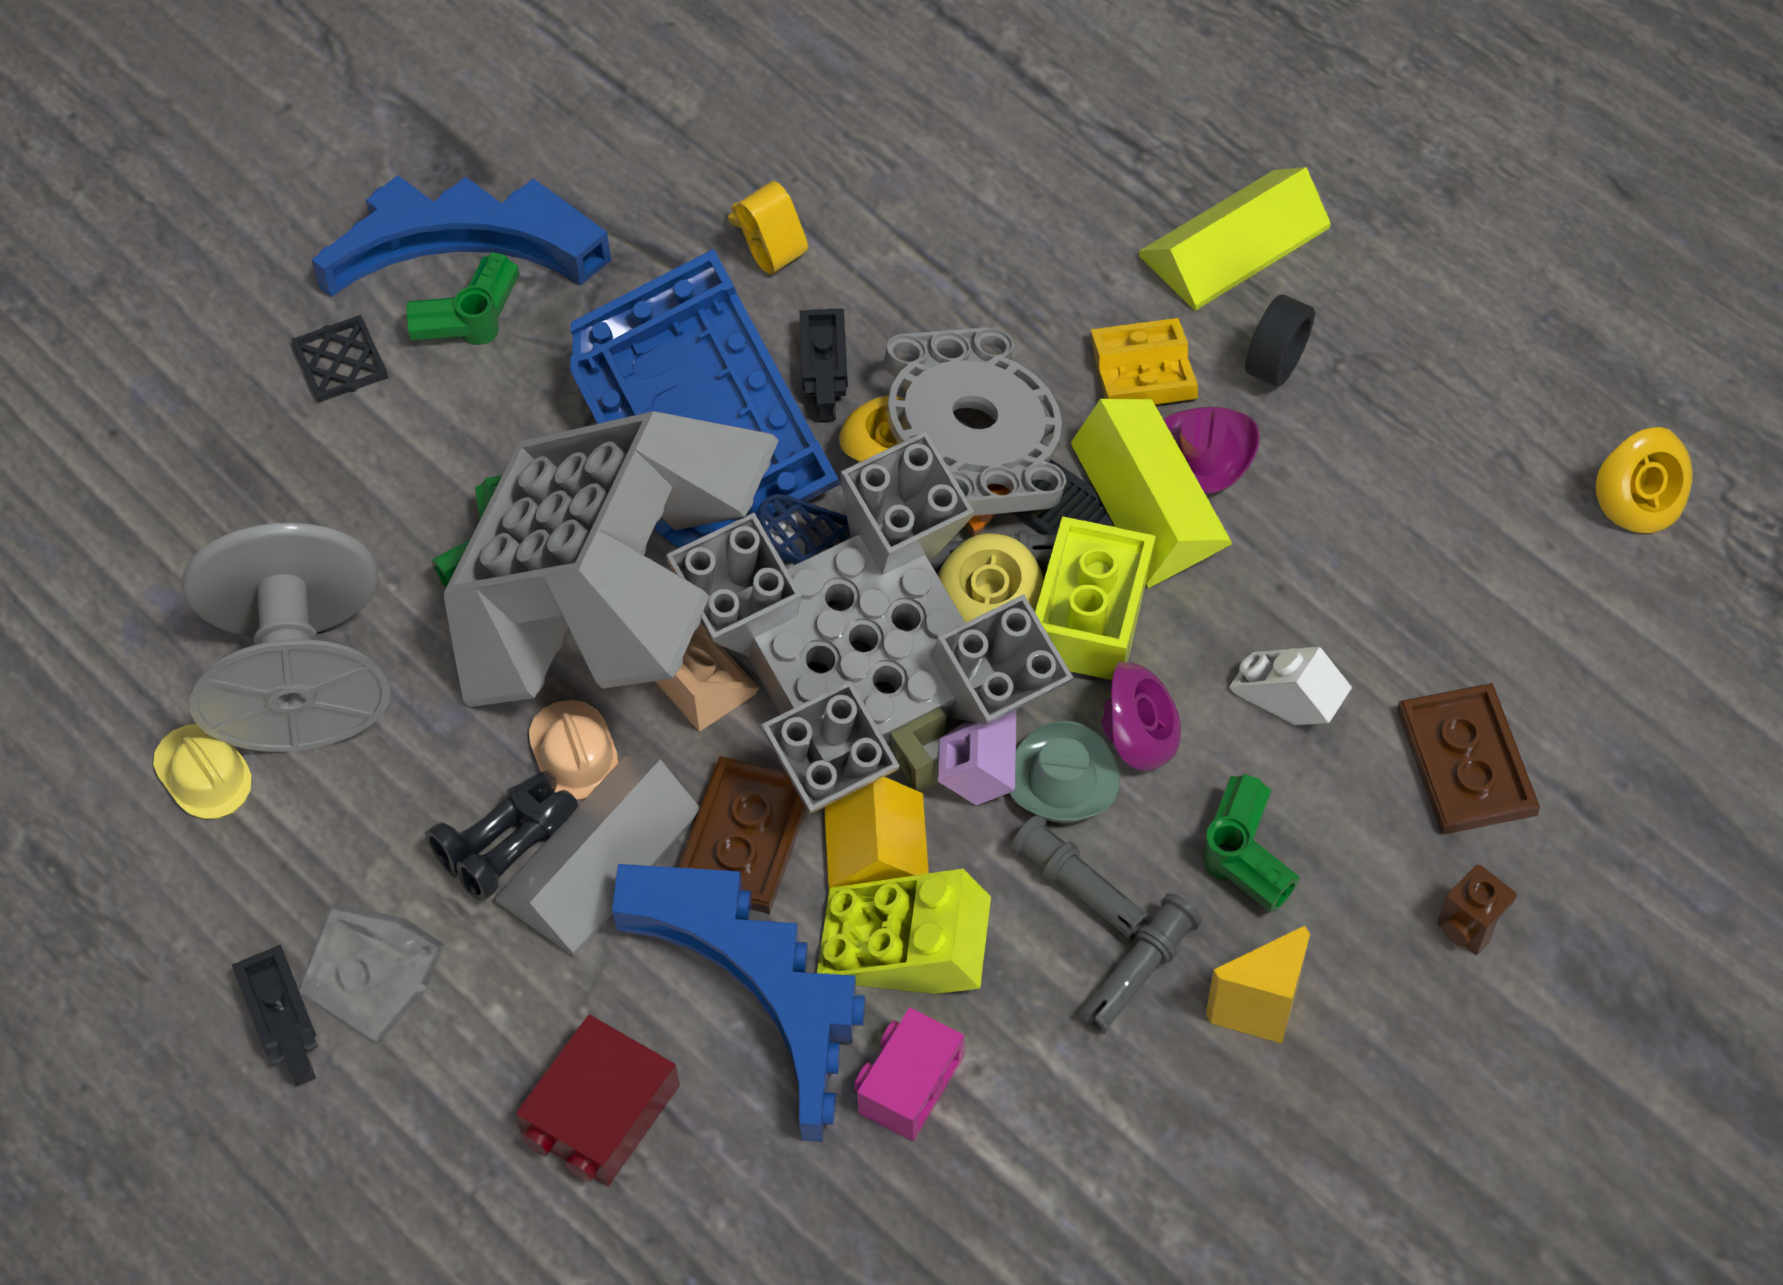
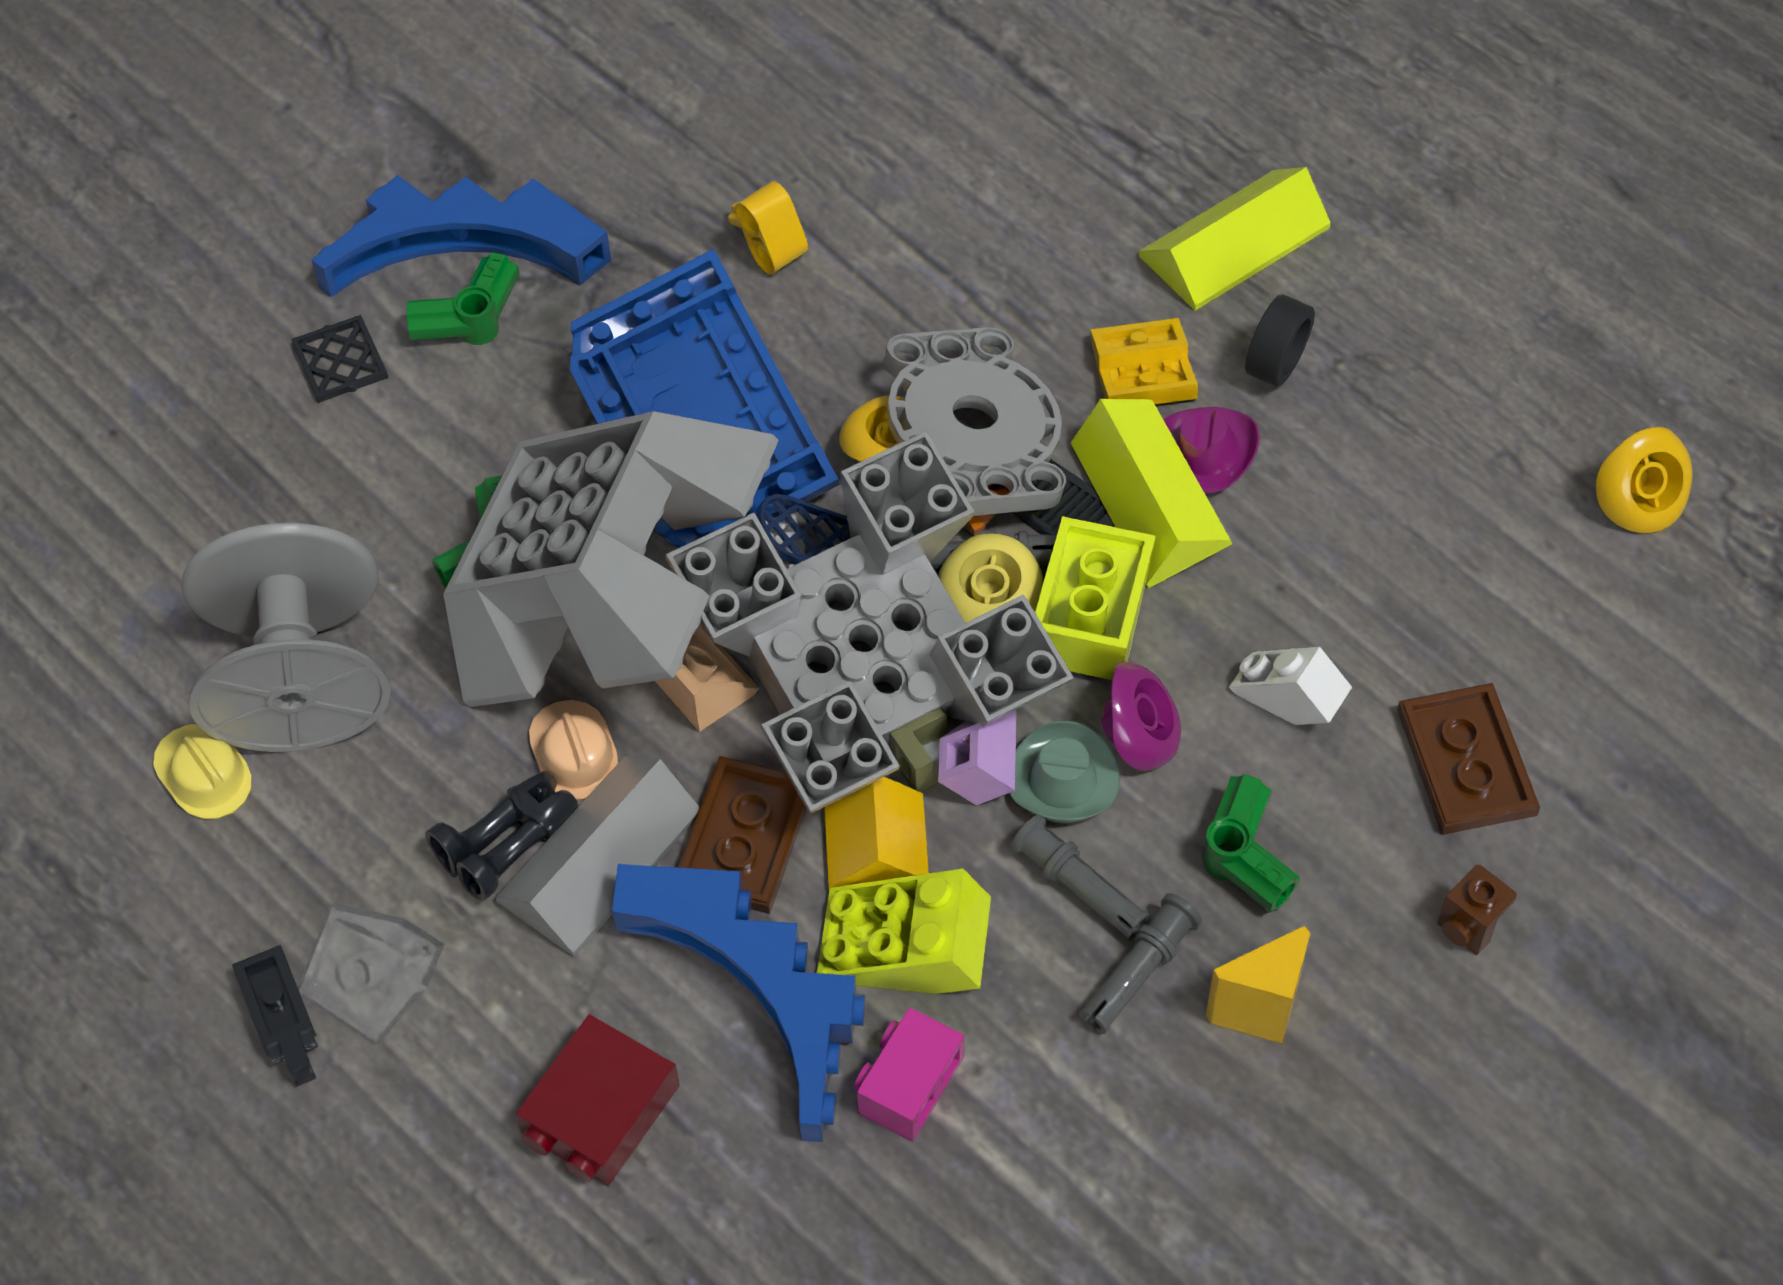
black hinge [799,308,848,421] -> none

